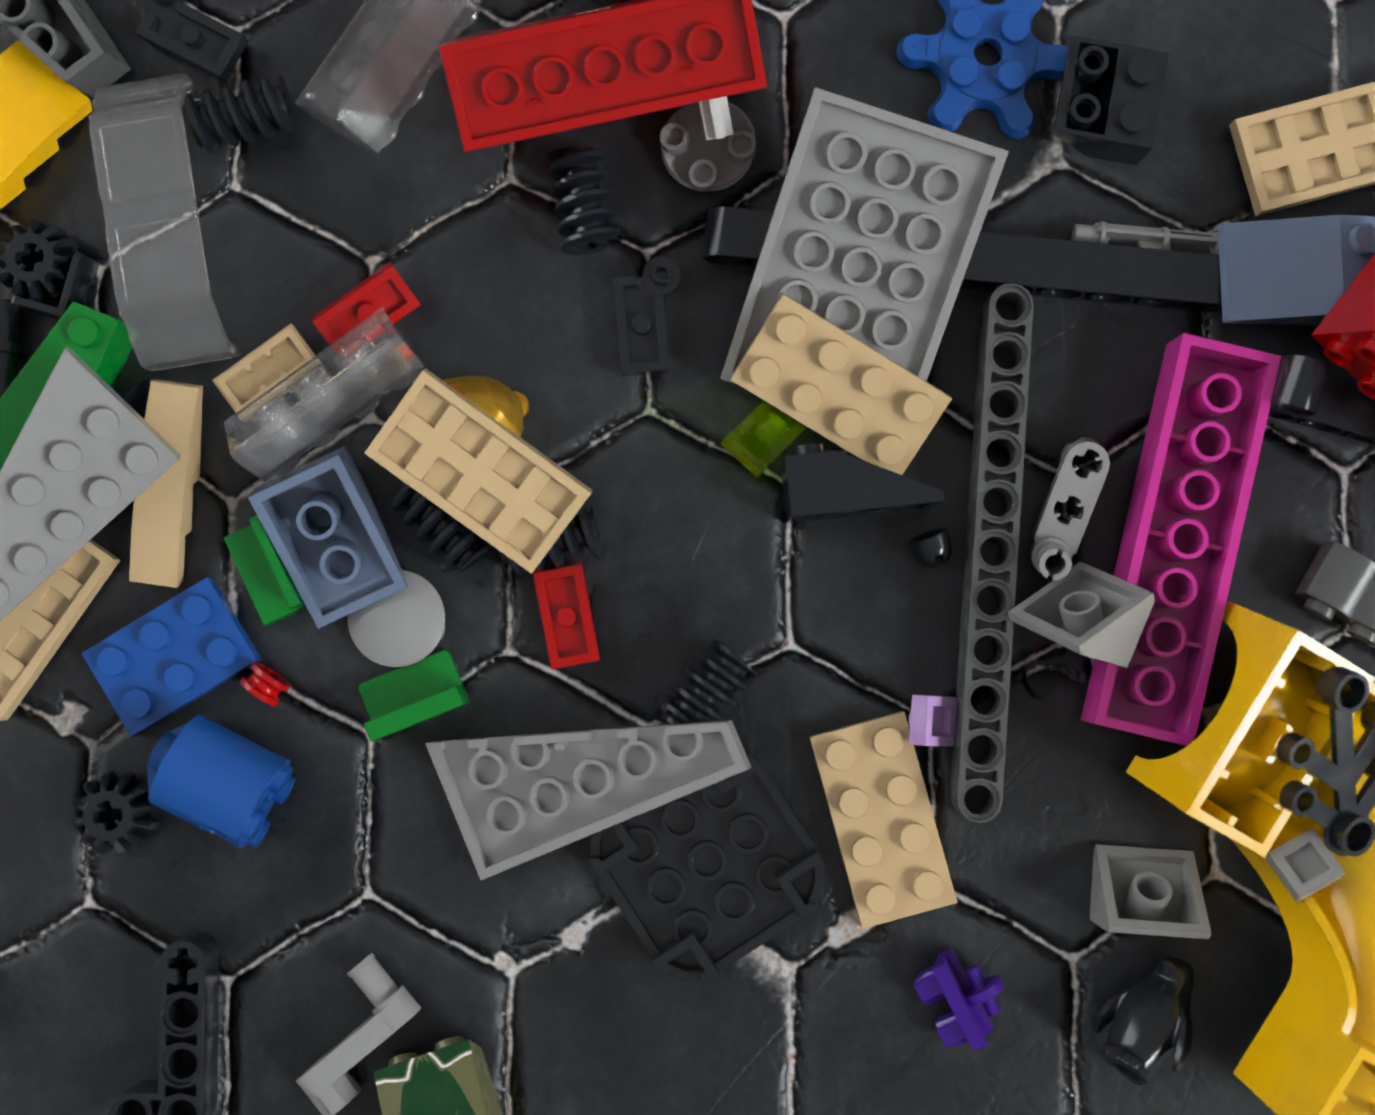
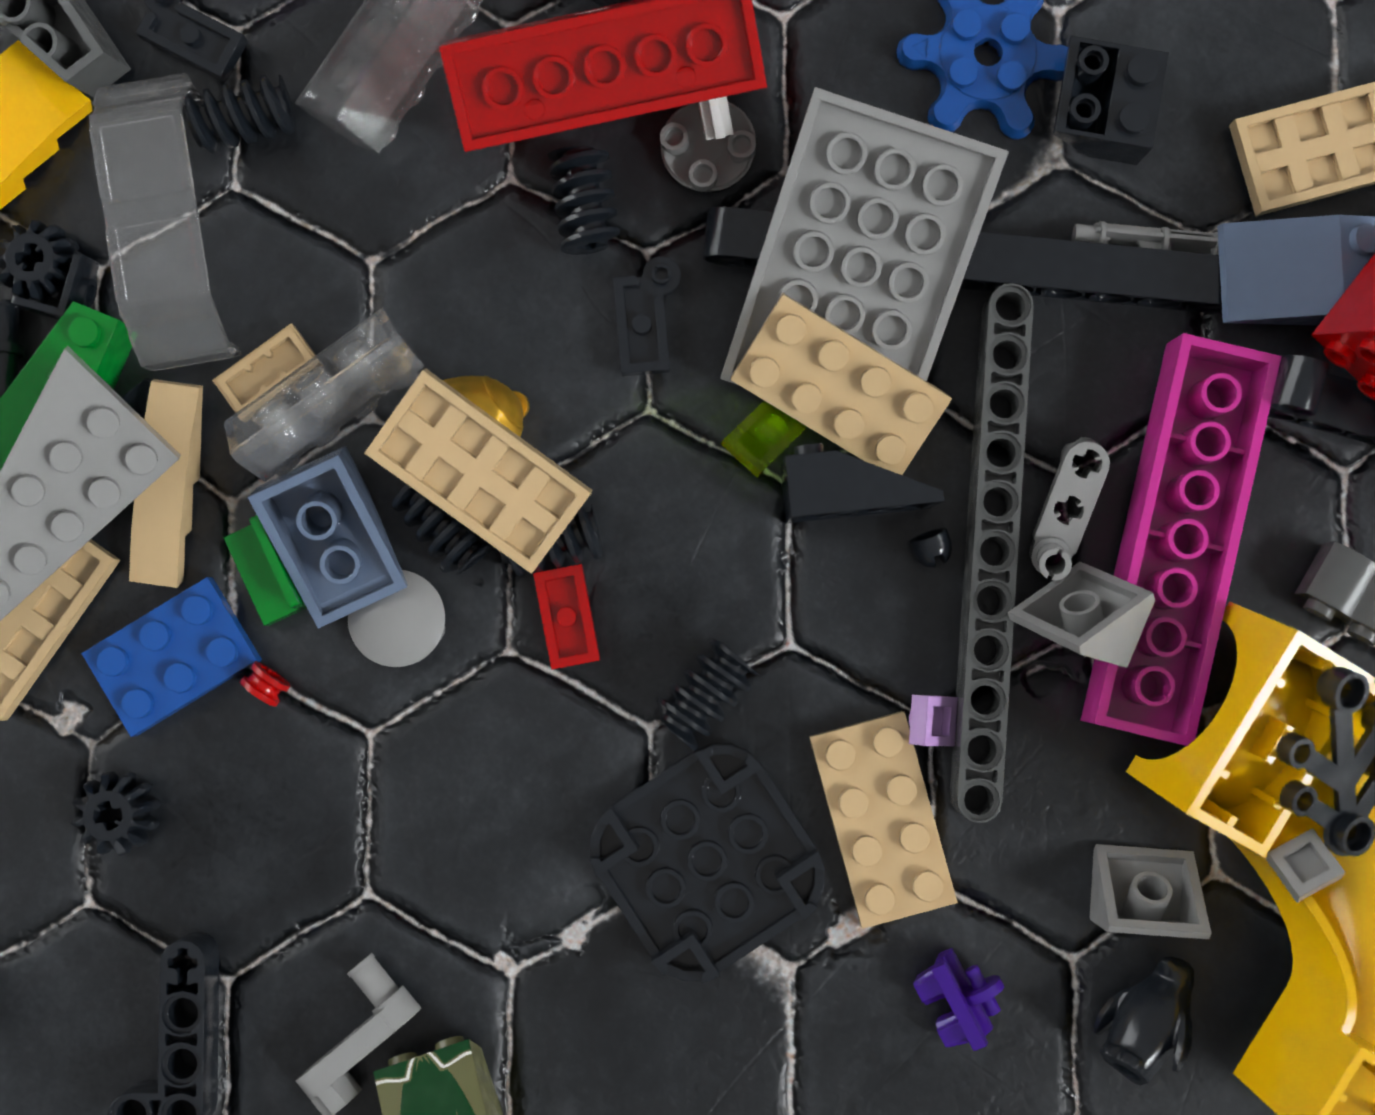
blue cylinder [147,714,296,849] -> none
red plate [311,262,421,360] -> none
green panel [359,650,470,742] -> none
light grey wing [425,720,751,880] -> none

